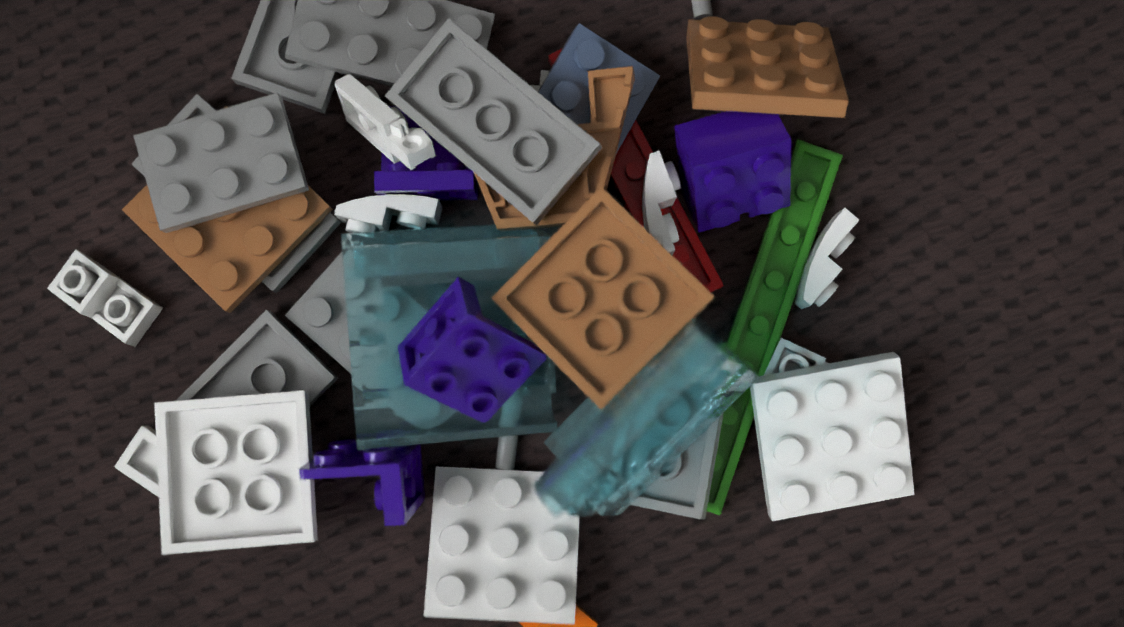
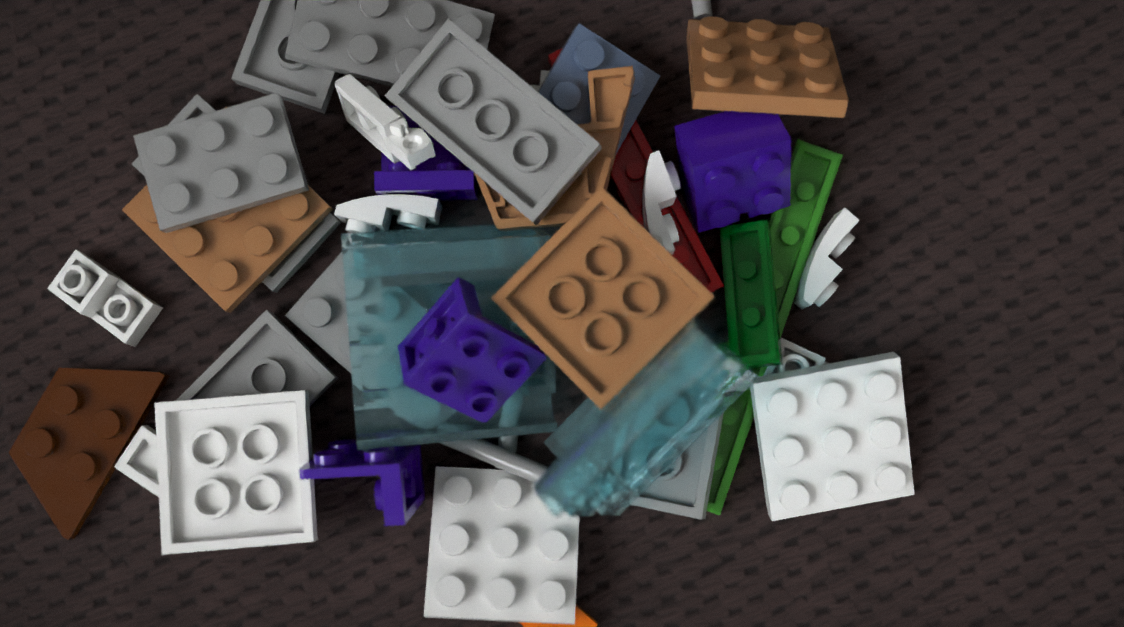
none -> reddish brown wing [8,367,170,540]
none -> light grey bar [438,425,578,497]
none -> green tile [720,220,783,370]

